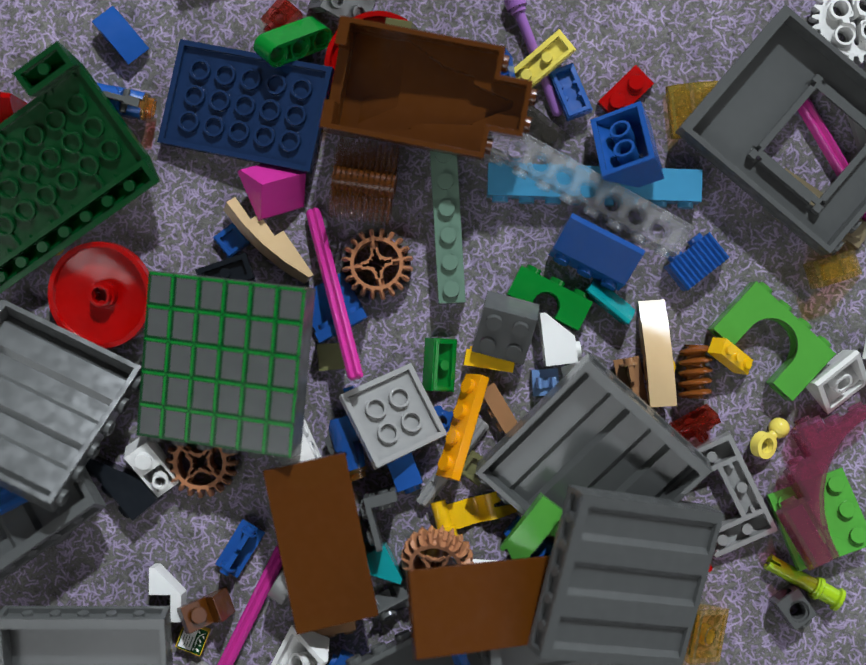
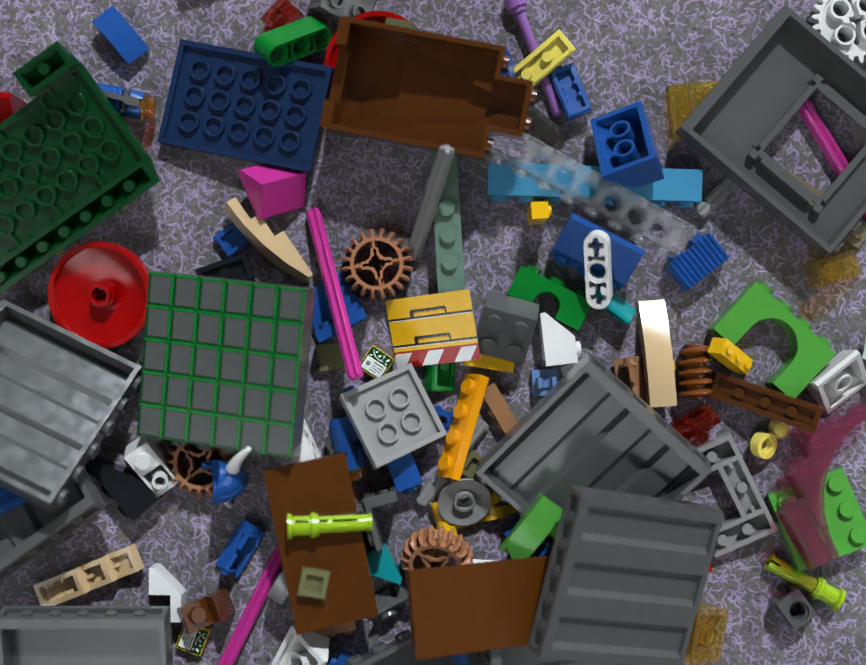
reddish brown piece [328,137,400,225] -> none
red plate [597,65,654,113] -> none
none -> tan slope [33,543,145,606]
none -> blue helmet [201,446,252,508]
none -> lime pin [287,512,373,539]
none -> olive tile [297,566,330,600]
none -> tile [360,345,395,379]
none -> yellow sticker [385,289,481,368]
none -> light grey axle [406,144,455,260]
none -> light grey dish [438,478,491,526]
none -> yellow piece [527,201,552,225]
none -> white beam [583,230,613,309]
none -> light grey axle [694,176,737,219]
none -> reddish brown plate [708,371,824,434]

